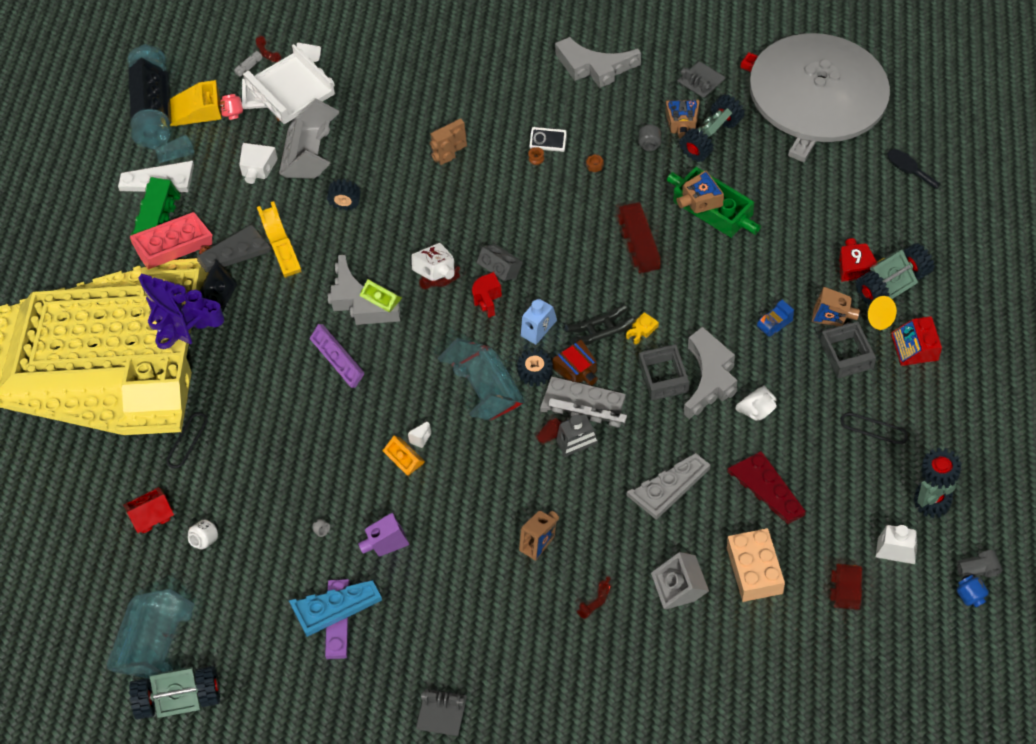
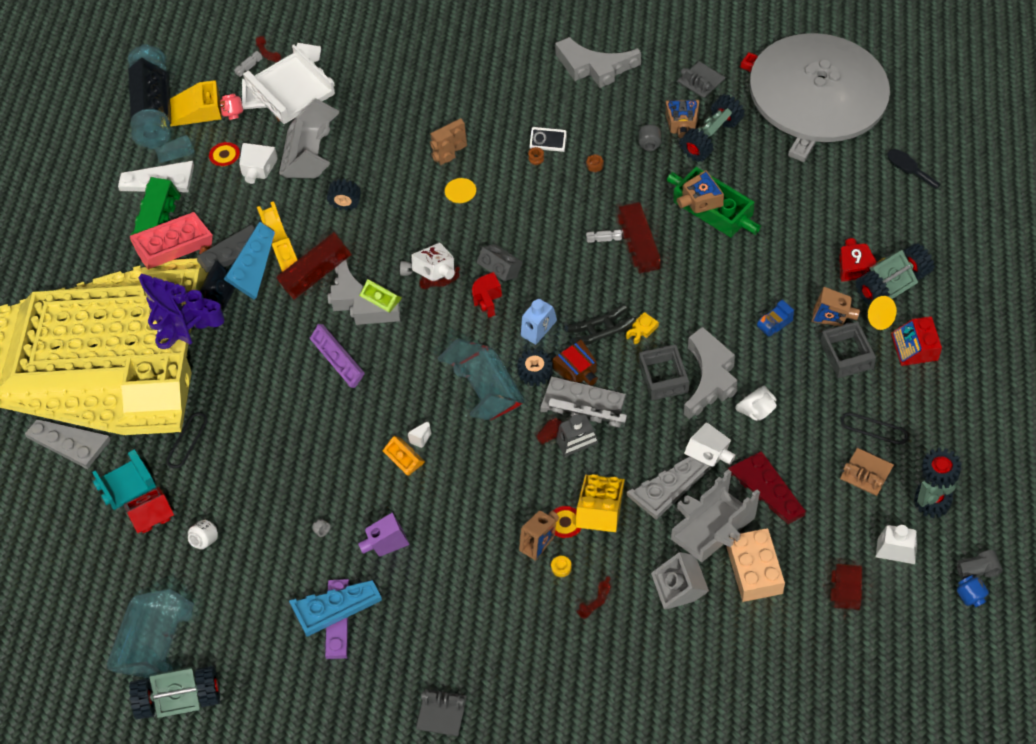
none -> light grey wing [25,420,111,469]
none -> teal panel [92,449,156,510]
none -> sticker [209,142,240,166]
none -> dark azure wing [224,222,275,300]
none -> clear red brick [276,232,352,300]
none -> light grey hinge [400,261,413,276]
none -> yellow sticker [445,178,476,203]
none -> yellow tile [551,556,572,577]
none -> sticker [553,506,582,538]
none -> yellow slope [576,474,625,532]
none -> light grey axle [586,230,622,243]
none -> light grey piece [671,469,760,562]
none -> white torso [684,422,736,466]
none -> medium nougat hinge [840,448,894,496]

